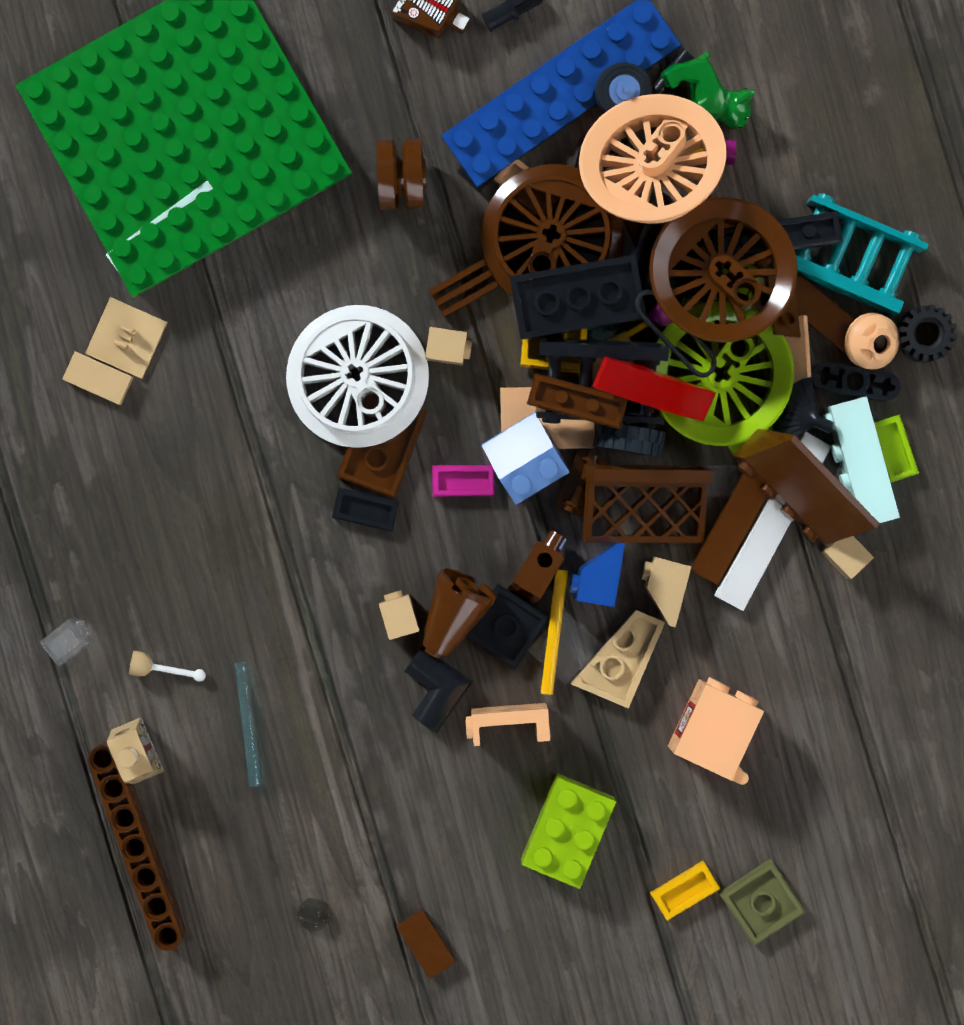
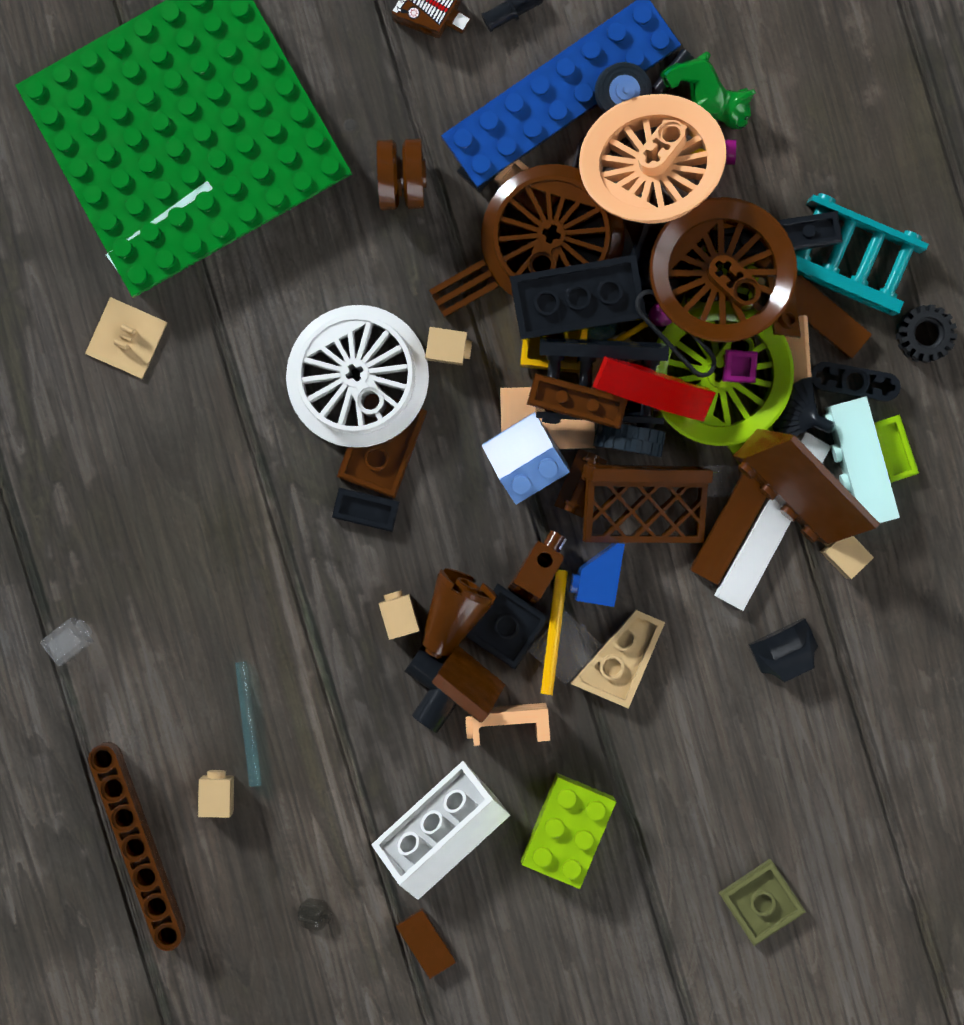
tan tile [62,351,134,405] -> none
tan torso [107,717,164,784] -> none
hinge [129,651,206,682] -> none
dark pink tile [432,465,495,497] -> none
tan slope [641,556,691,627] -> none
yellow tile [650,861,720,921] -> none
light nougat container [668,677,764,785] -> none
light nougat piece [844,313,900,370] -> none
none -> tan brick [198,770,234,818]
none -> white slope [371,761,510,900]
none -> reddish brown tile [432,646,506,723]
none -> magenta tile [722,350,758,383]
none -> black slope [748,618,818,682]

